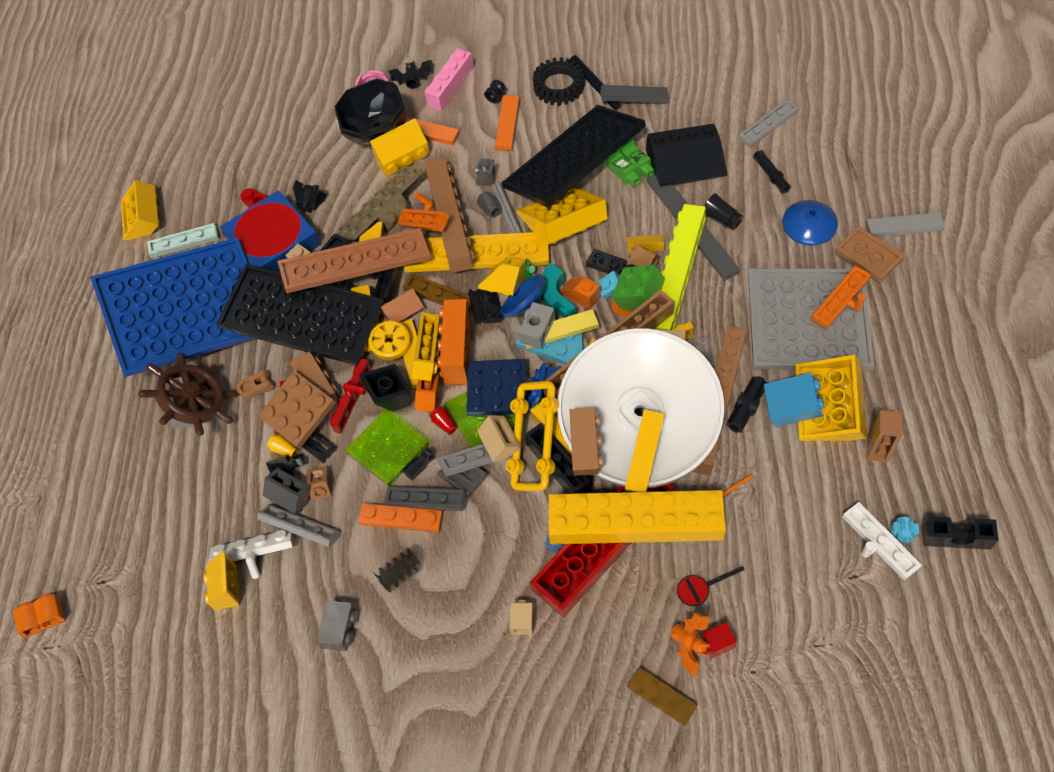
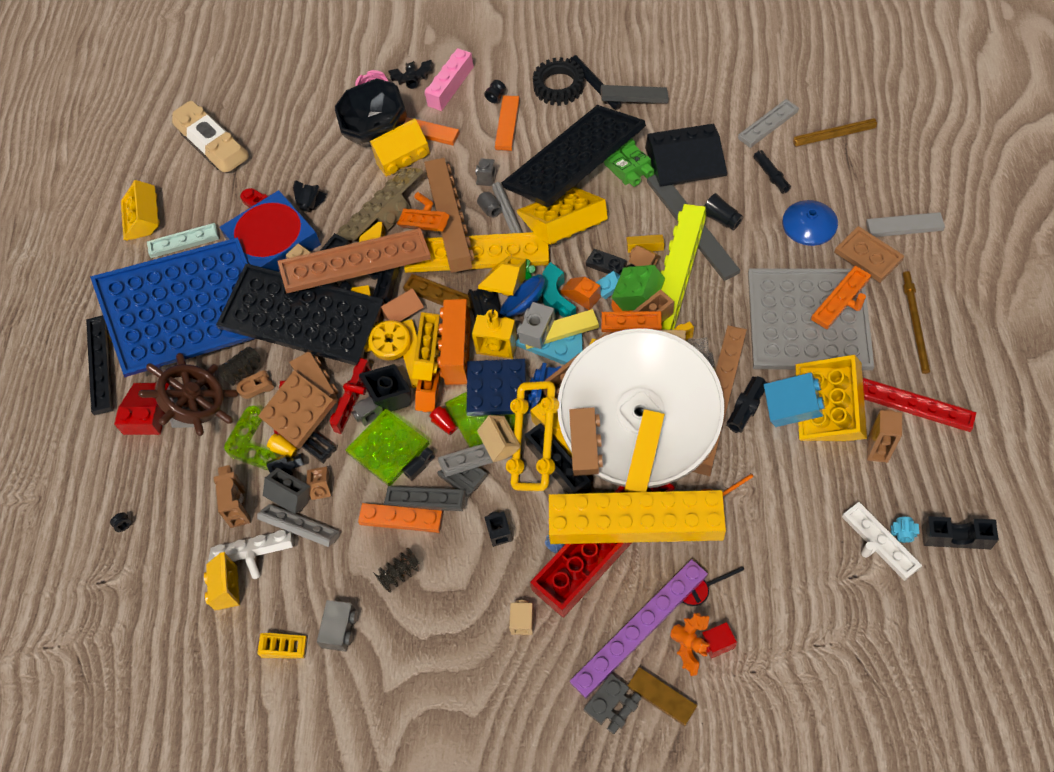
orange brick [13,593,65,638] -> none
none -> black plate [86,315,113,416]
none -> black bush [110,512,132,532]
none -> red slope [114,383,169,435]
none -> tan piece [172,101,249,172]
none -> medium nougat hips [214,465,251,528]
none -> clear smoke piece [218,347,261,386]
none -> clear neon green beam [224,406,277,470]
none -> yellow slope [257,633,307,658]
none -> flat silver brick [351,393,384,426]
none -> yellow brick [472,310,518,359]
none -> black brick [484,511,512,547]
none -> medium lavender plate [570,559,708,699]
none -> dark grey plate [583,674,642,734]
none -> orange tile [601,311,662,332]
none -> pearl gold axle [793,118,877,147]
none -> red tile [863,378,977,432]
none -> pearl gold bar [903,271,930,374]

